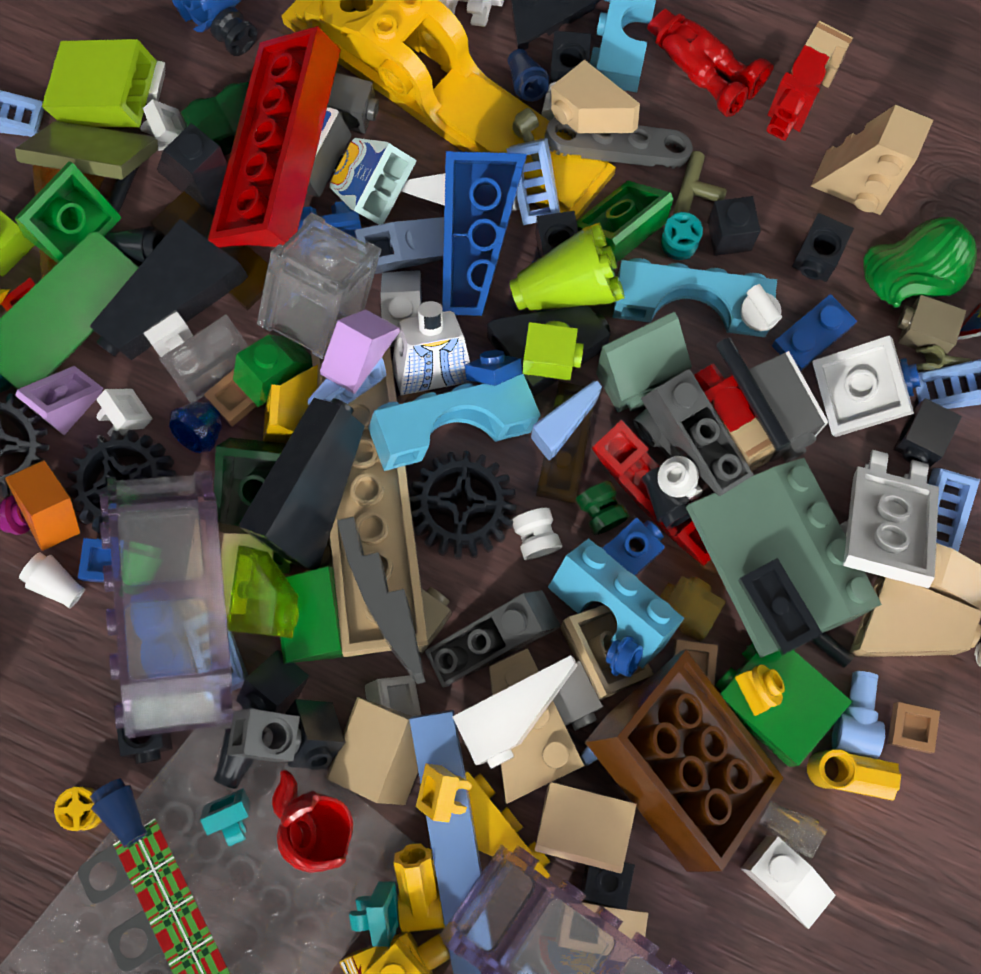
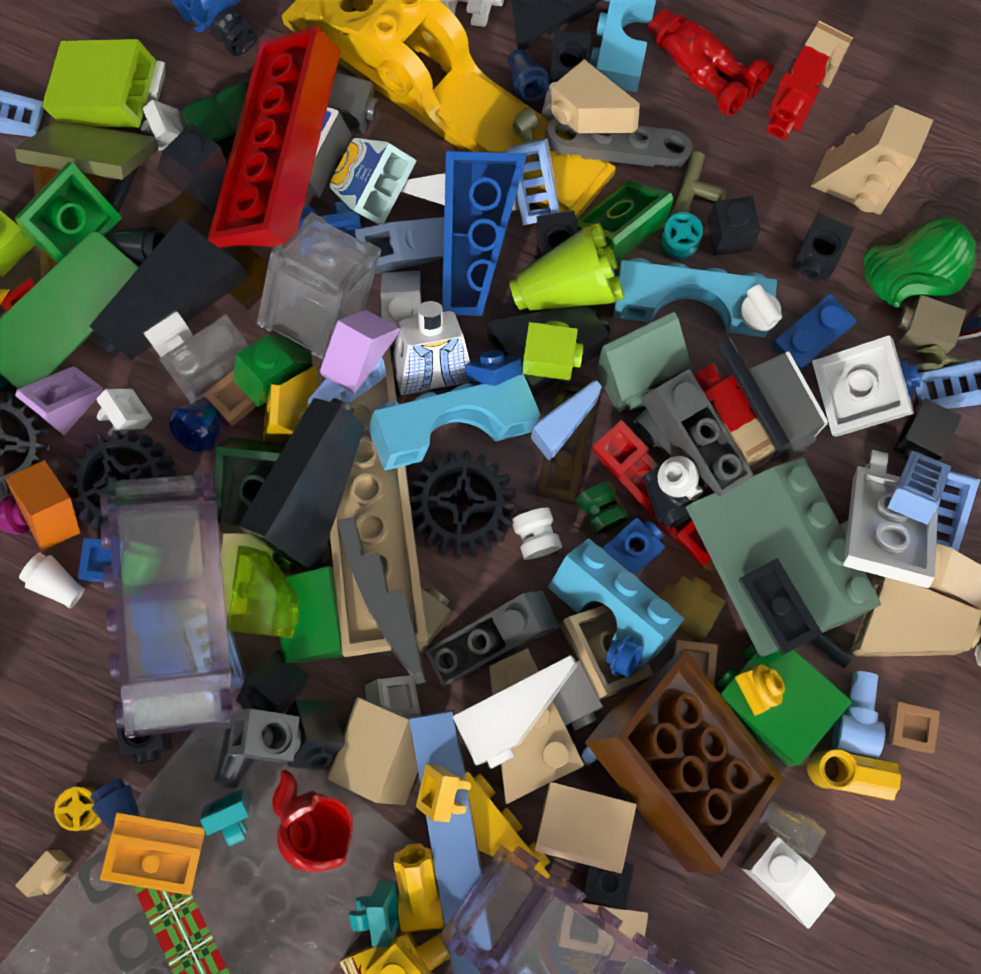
none -> tan plate [15,849,73,897]
none -> light orange plate [100,813,205,895]
none -> light blue slope [887,450,951,525]

